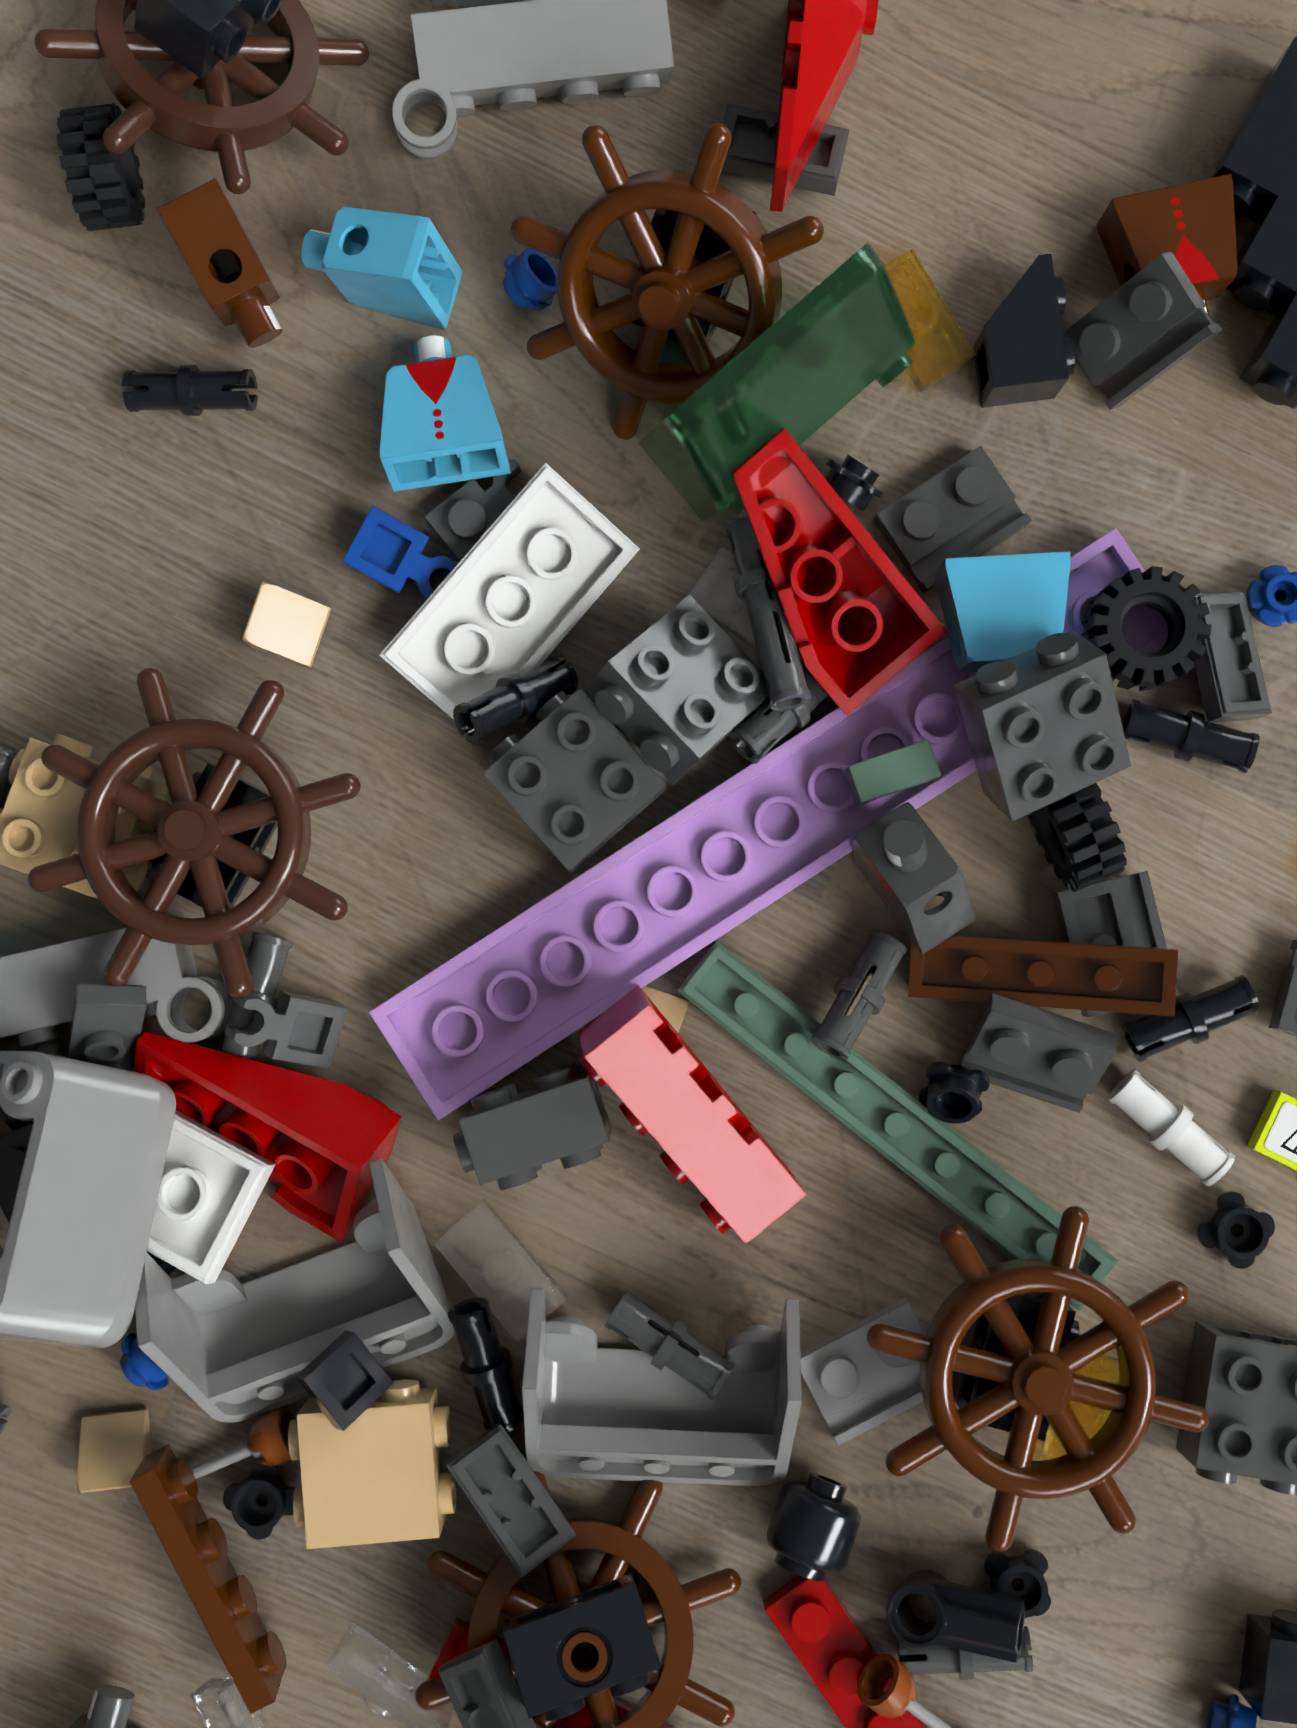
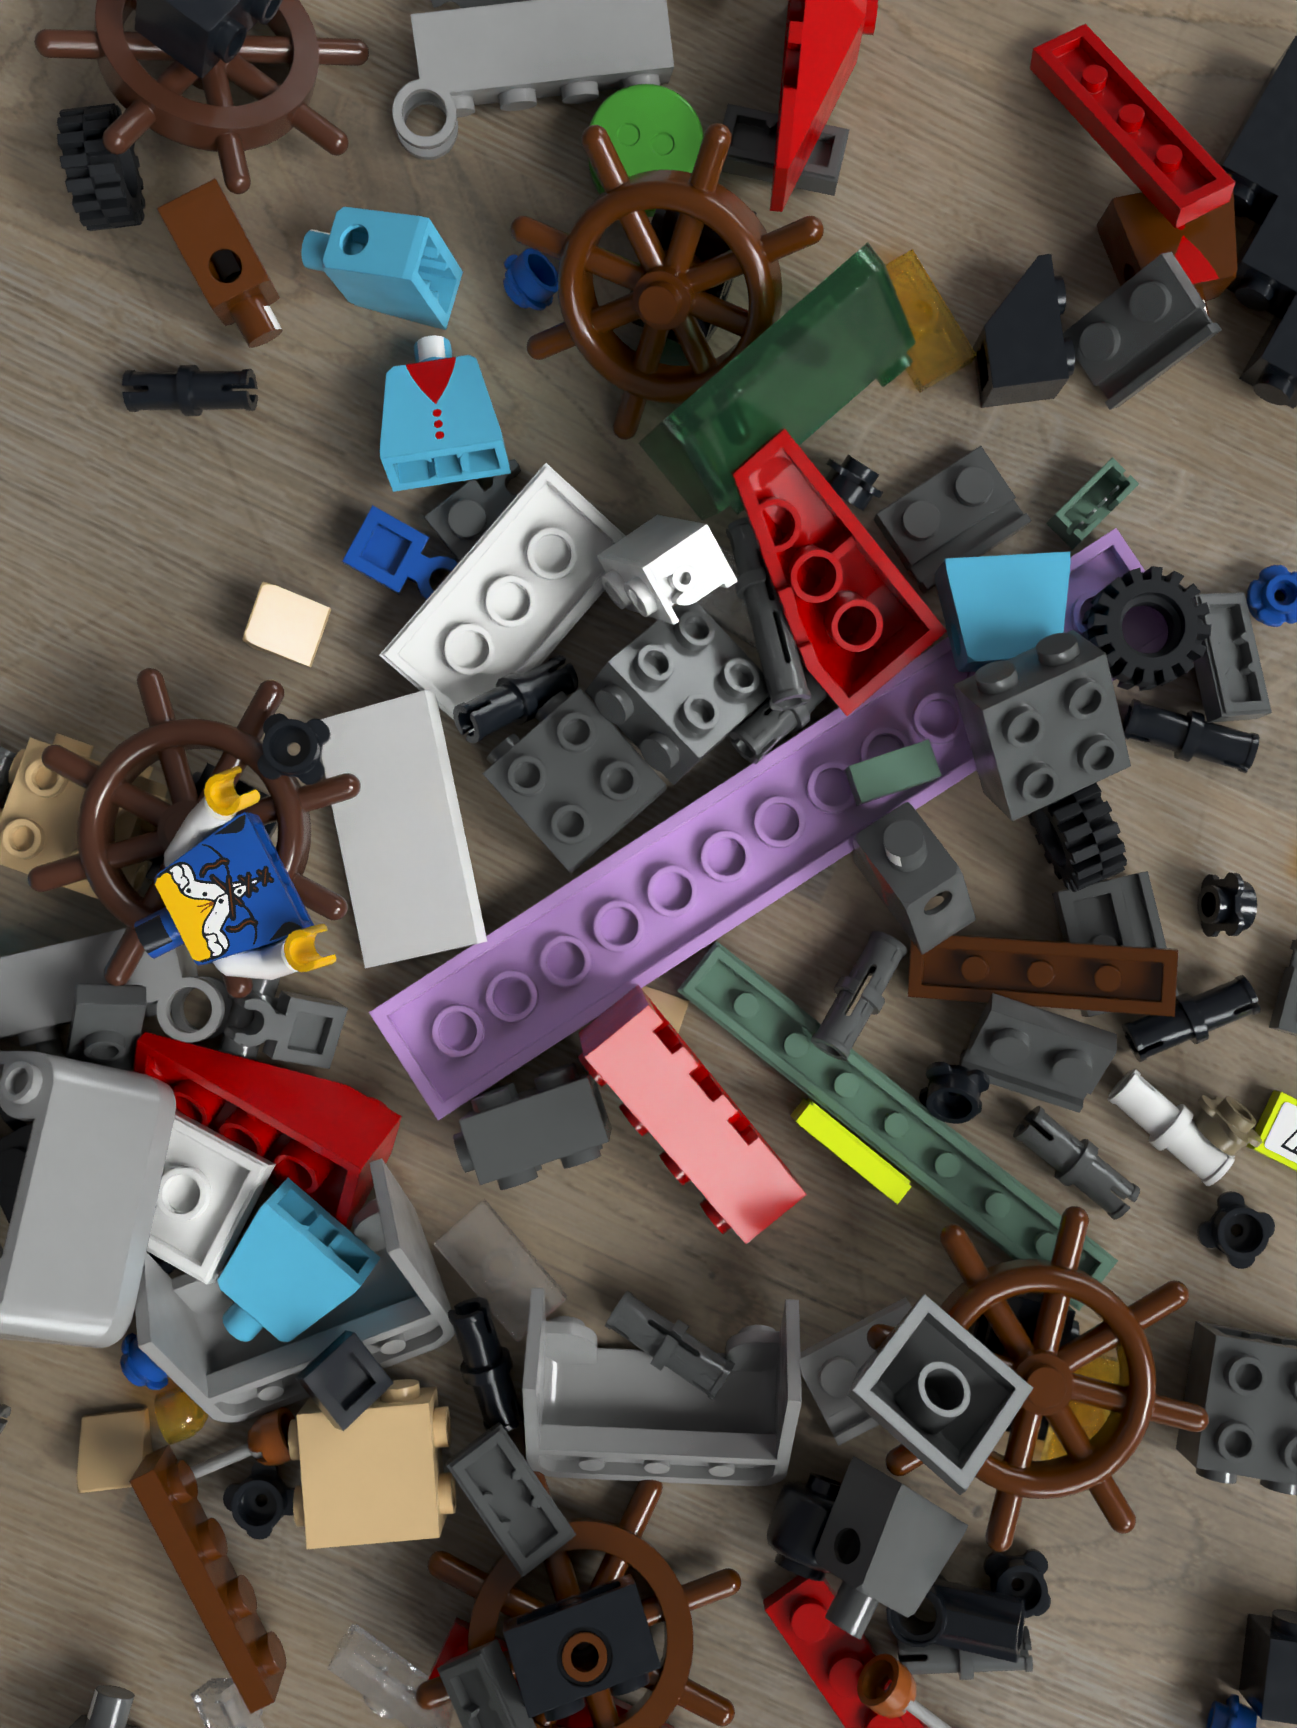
none -> torso [134,766,337,980]
none -> clear yellow hinge [154,1387,208,1445]
none -> medium azure torso [217,1178,381,1342]
none -> black plate [257,713,331,785]
none -> white tile [320,690,487,968]
none -> bright green head [588,84,703,217]
none -> white hinge [597,515,737,625]
none -> neon yellow tile [790,1098,912,1205]
none -> dark grey torso [815,1456,968,1640]
none -> dark grey slope [847,1294,1033,1495]
none -> dark grey pin [1013,1106,1140,1220]
none -> red plate [1030,24,1235,228]
none -> sand green piece [1046,457,1139,550]
none -> dark tan plate [1194,1095,1262,1156]
none -> black plate [1197,872,1257,937]

